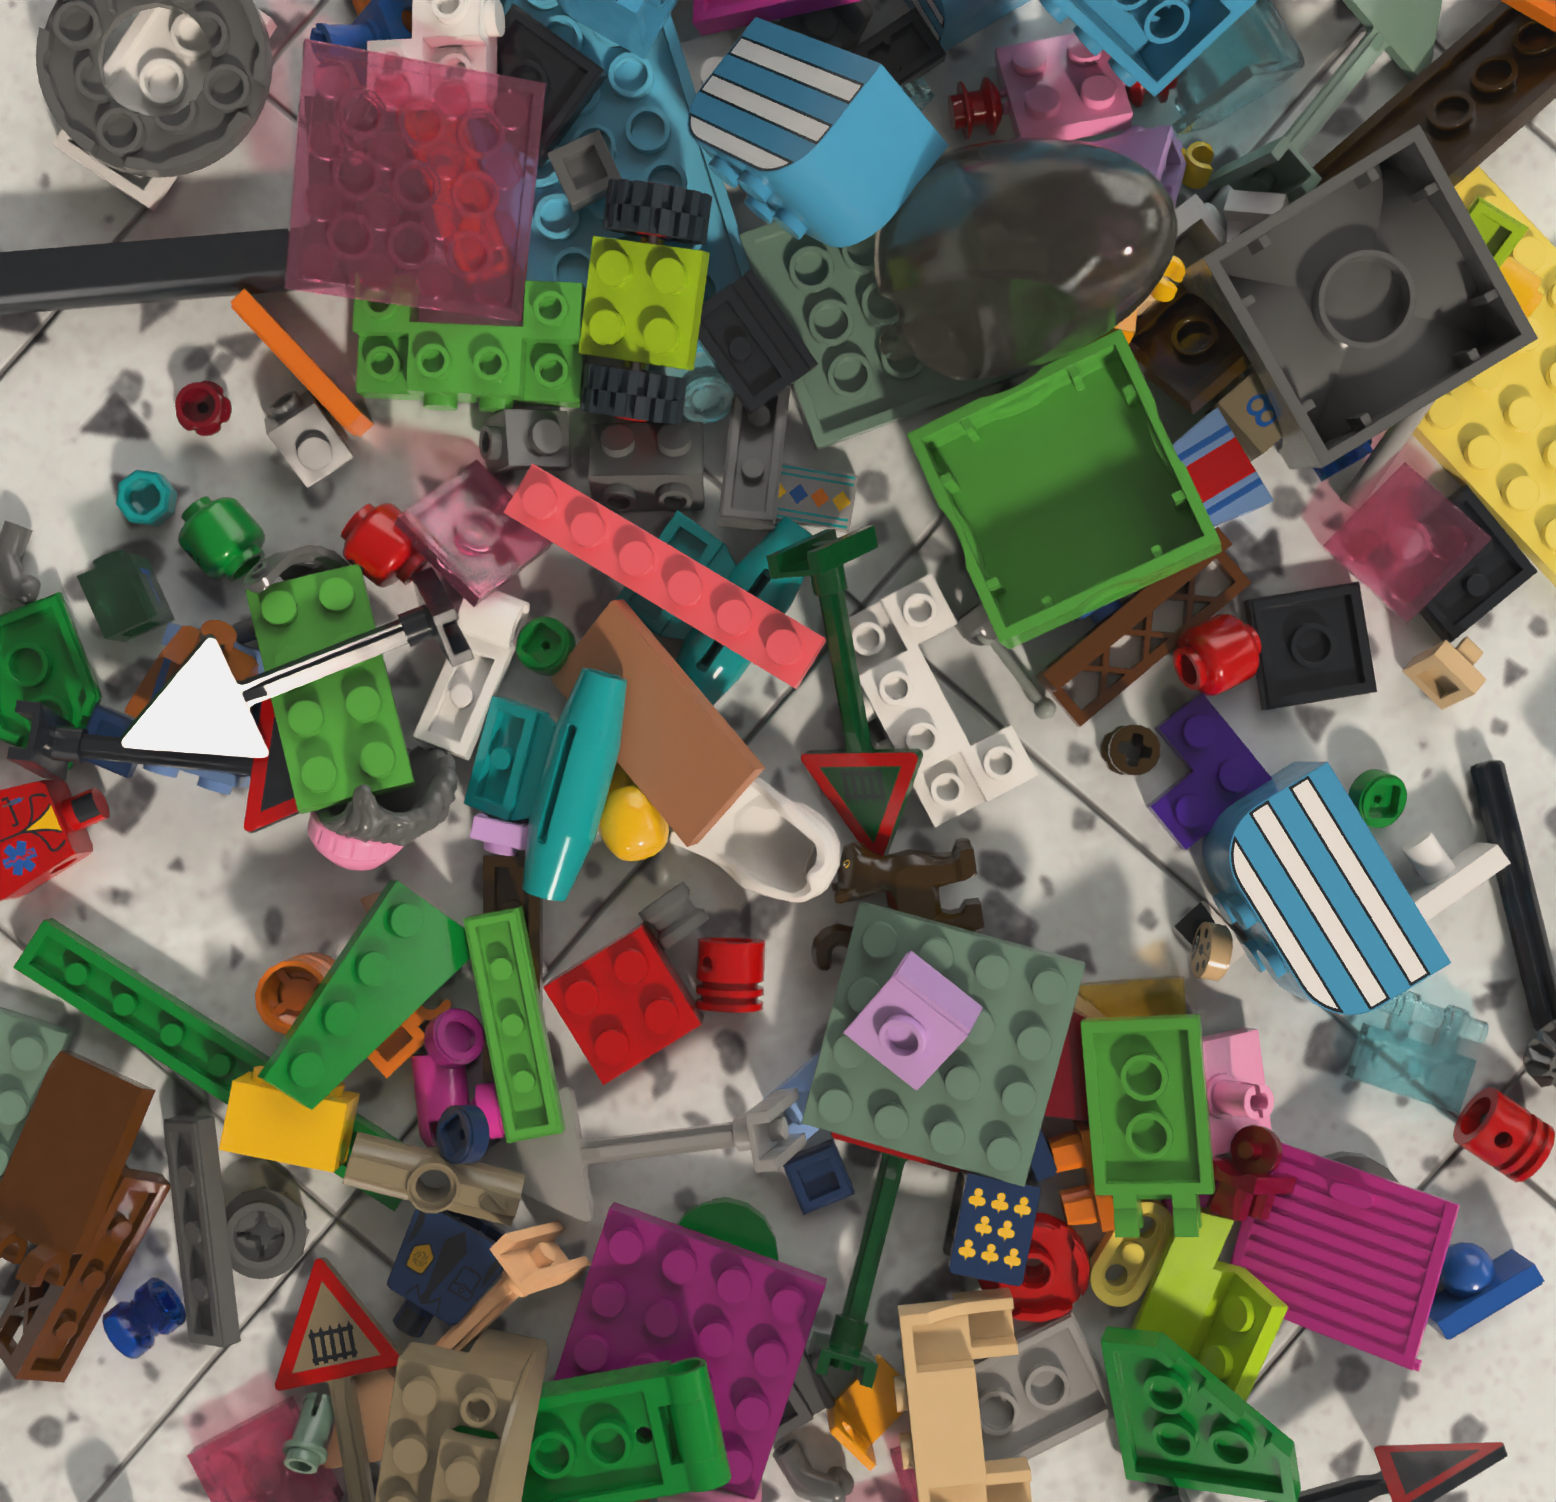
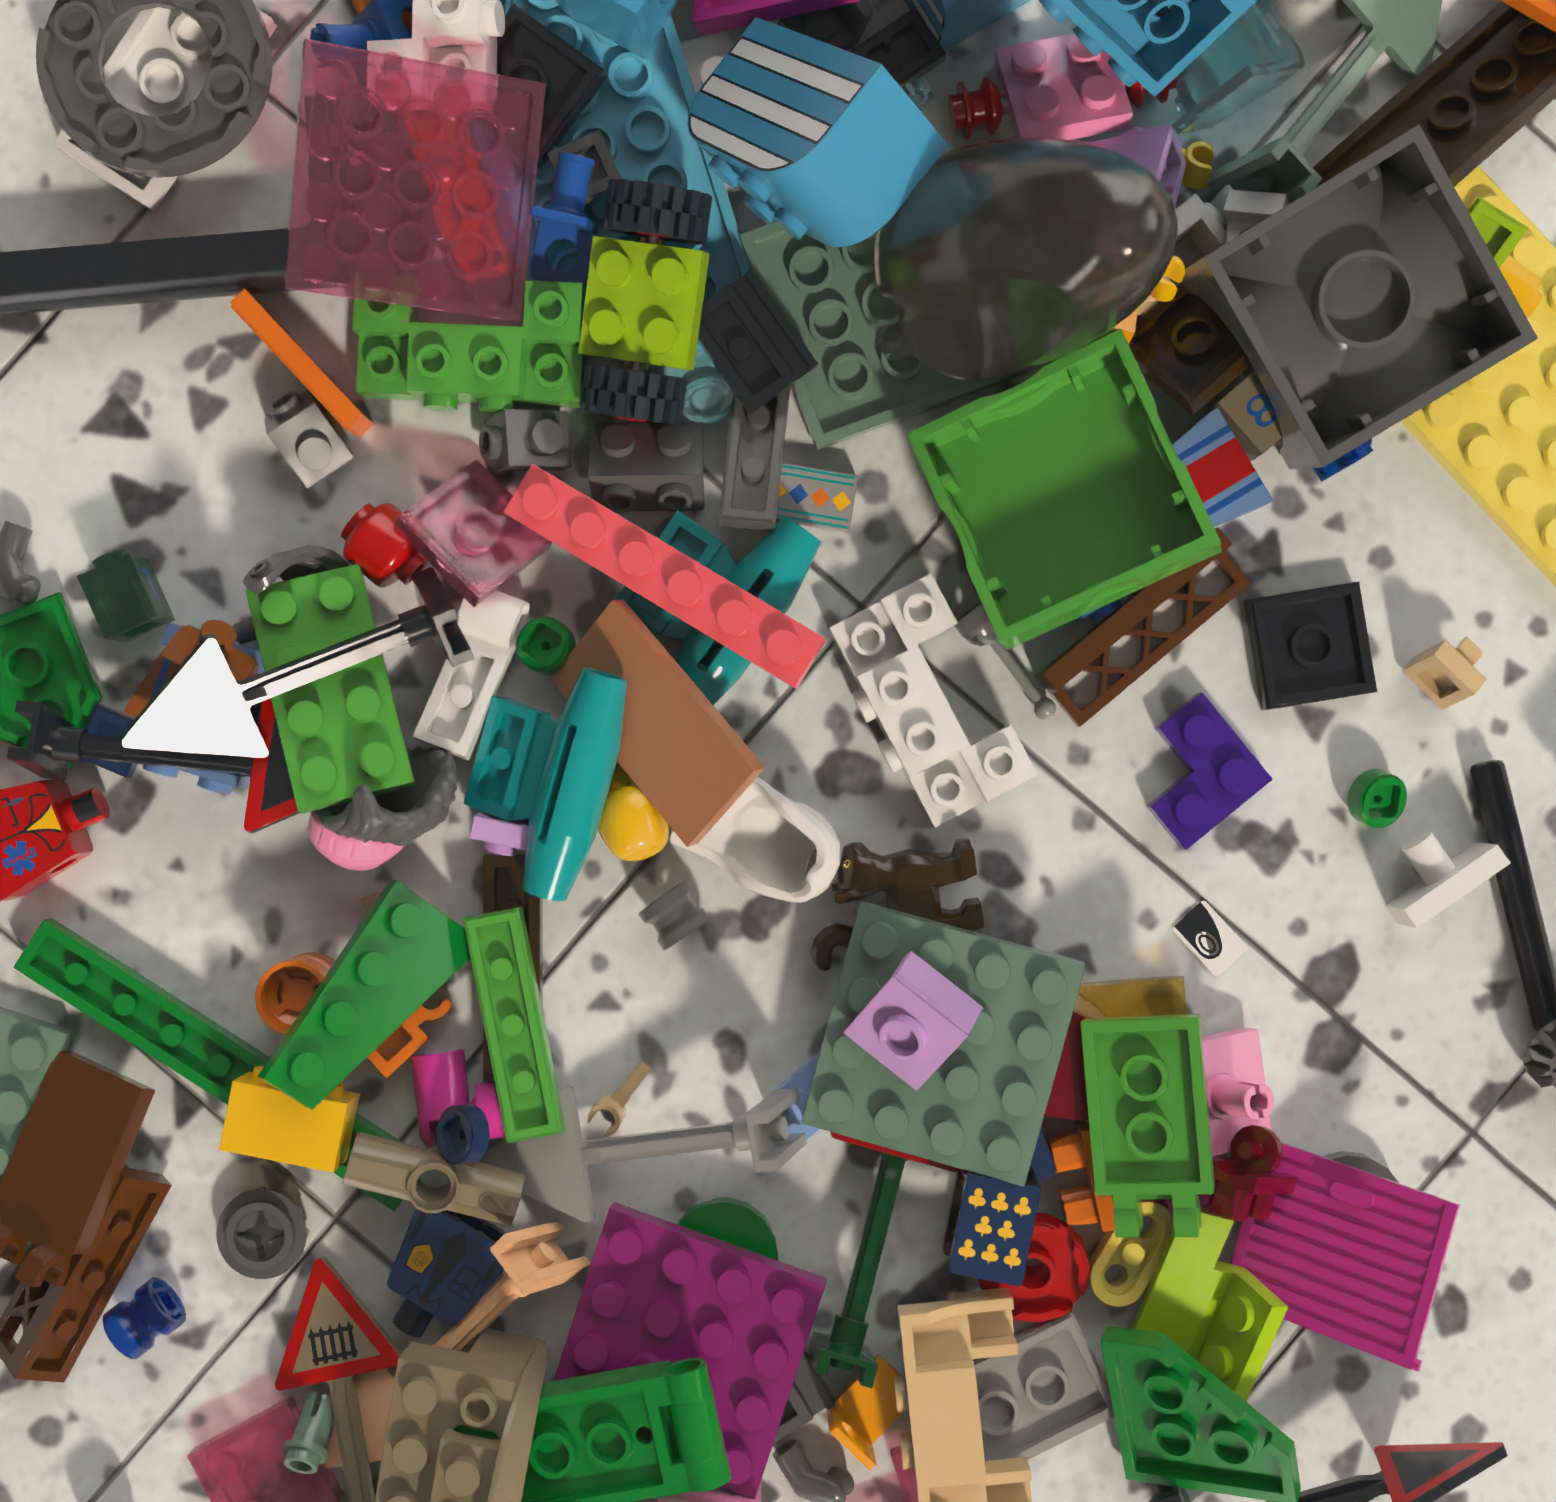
teal tile [116,470,178,527] -> none
dark grey tile [163,1115,241,1348] -> none
dark red plate [175,380,232,436] -> none
green head [178,496,265,582] -> none
magenta tile [424,1008,484,1069] -> none
red brick [543,922,704,1085] -> none
red piece [695,937,765,1013] -> none
dark green piece [766,525,923,856] -> none
dark blue tile [783,1138,855,1215] -> none
dark brown bush [1100,725,1161,775] -> none
red head [1173,614,1261,696] -> none
tan tile [1191,922,1233,981] -> none
dark azure brick [1202,761,1451,1015] -> none
clear pink plate [1322,462,1492,624] -> none
bar [1339,401,1435,511] -> none
clear light blue plate [1346,990,1489,1114] -> none
black tile [1409,485,1538,643] -> none
blue tile [1427,1242,1545,1340] -> none
red piece [1453,1087,1555,1183] -> none
none -> blue bracket [529,151,599,287]
none -> tan hand [587,1060,652,1136]

